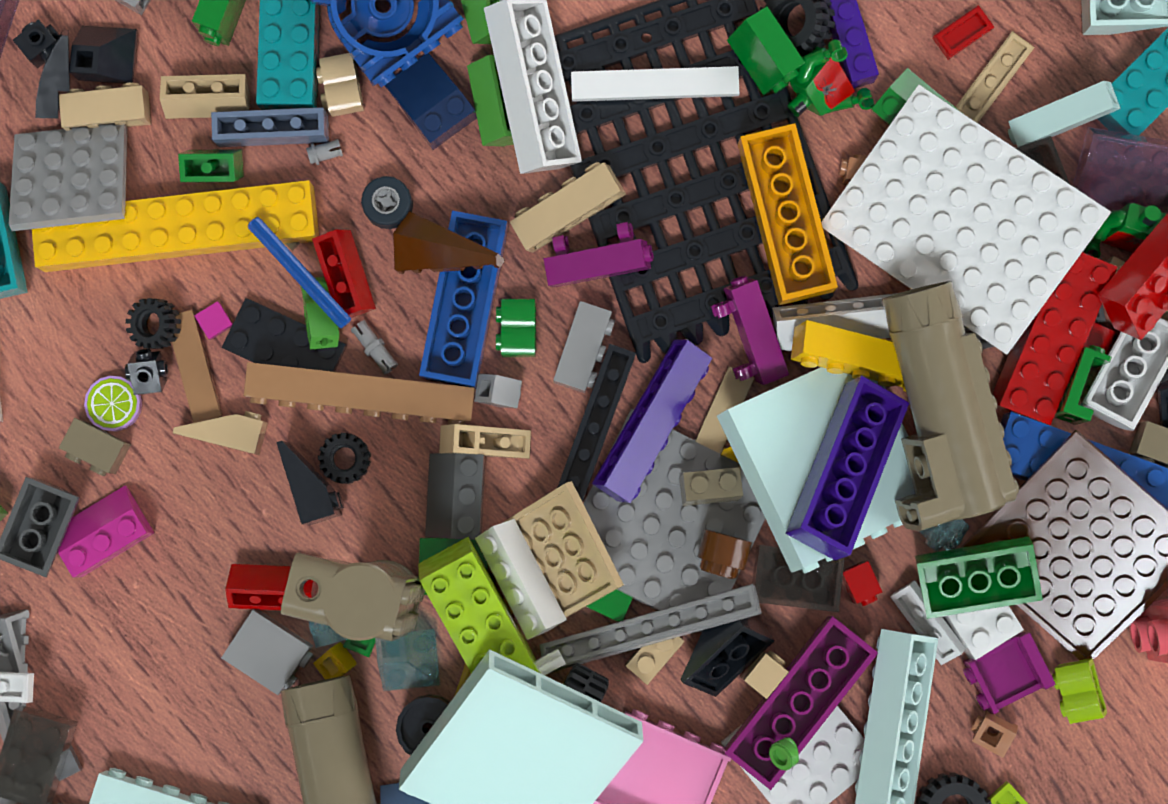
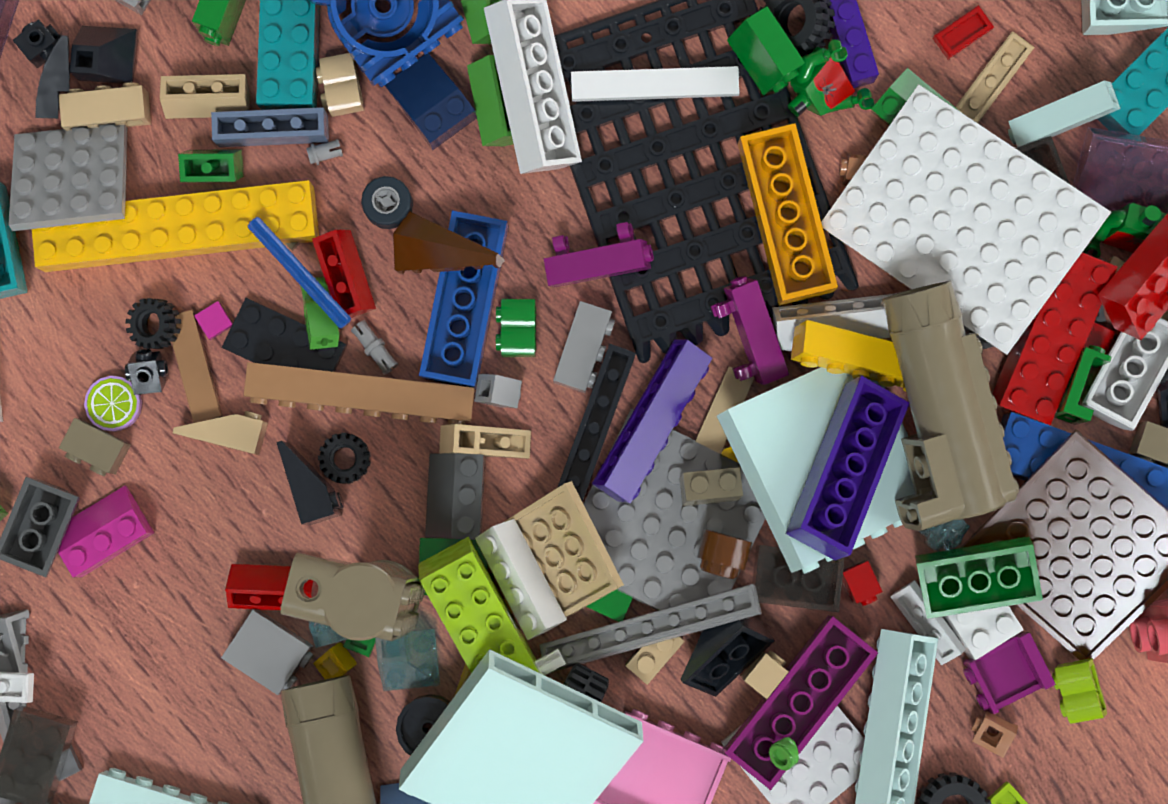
tan brick [510,162,626,253] -> none

